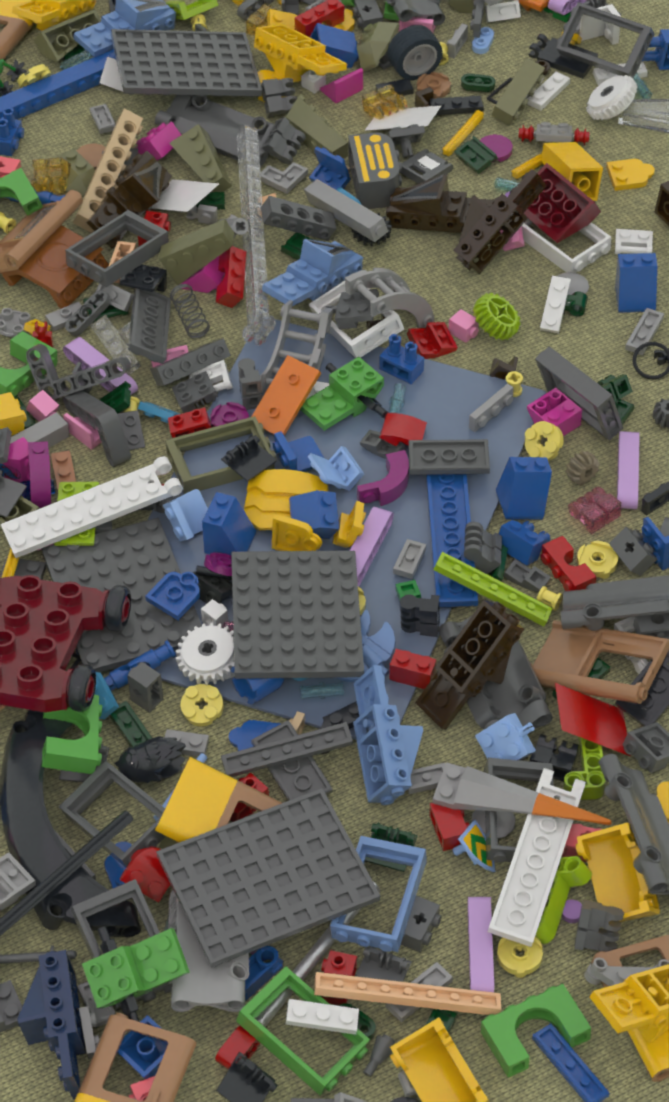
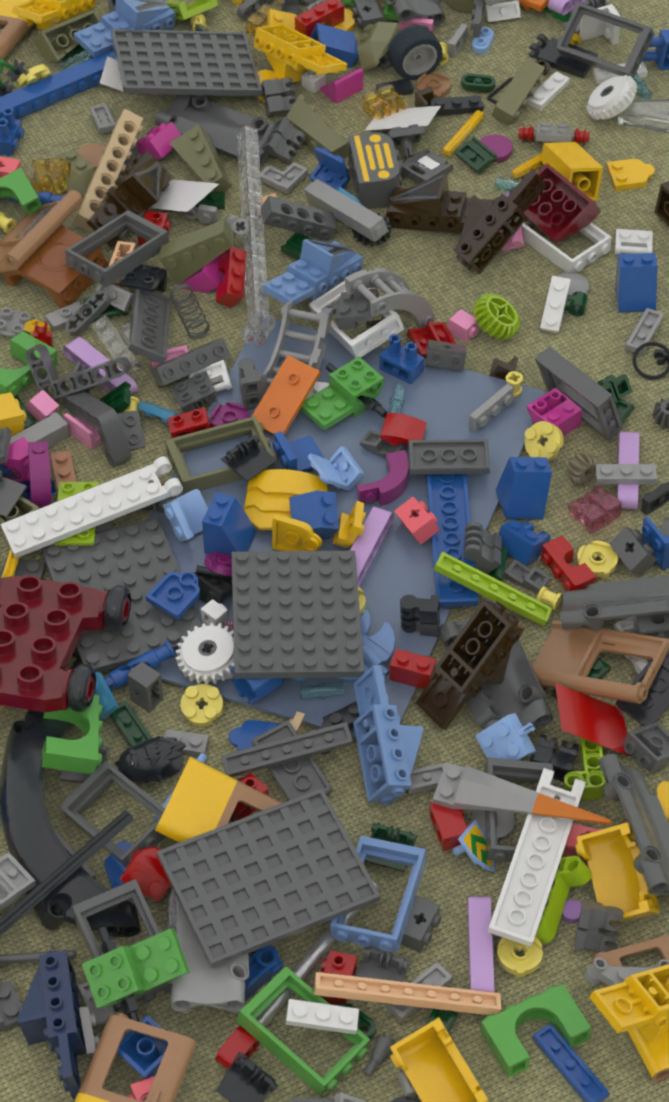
light grey plate [393,539,426,579] -> none
green plate [395,580,421,600] -> none
none -> coral brick [394,497,440,545]
none -> dark grey brick [425,340,467,371]
none -> light grey plate [595,464,657,484]

